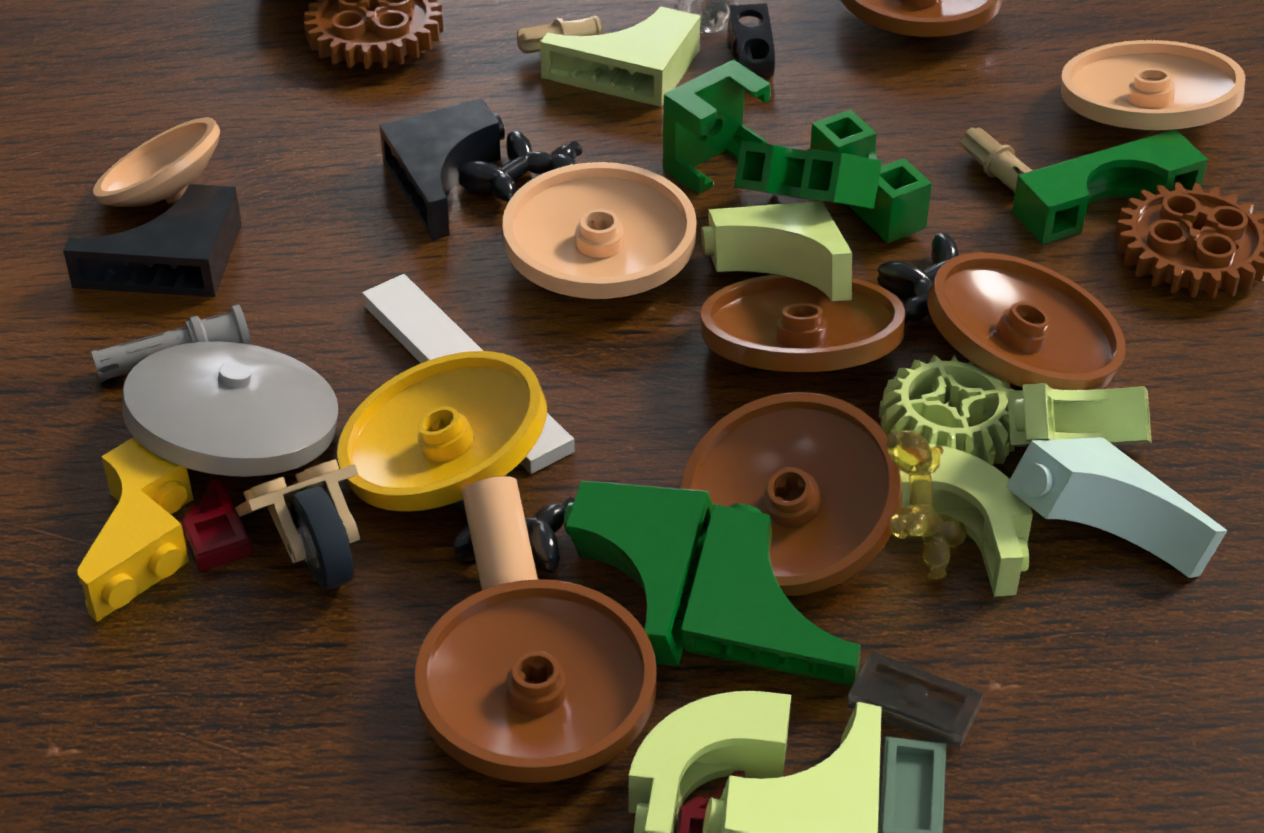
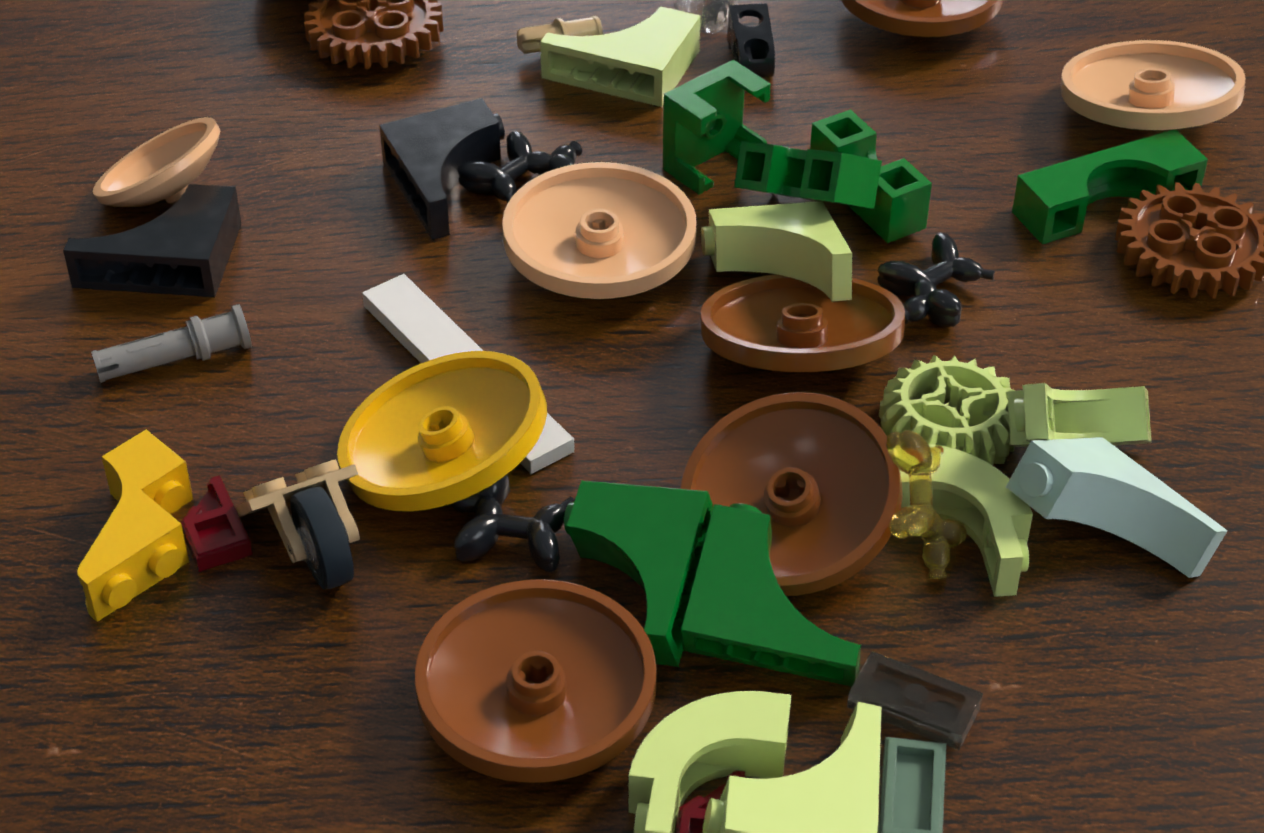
light grey dish [122,341,338,477] -> none
light nougat pin [462,477,538,590] -> none
dark orange dish [927,252,1126,390] -> none
tan axle [961,128,1033,194] -> none

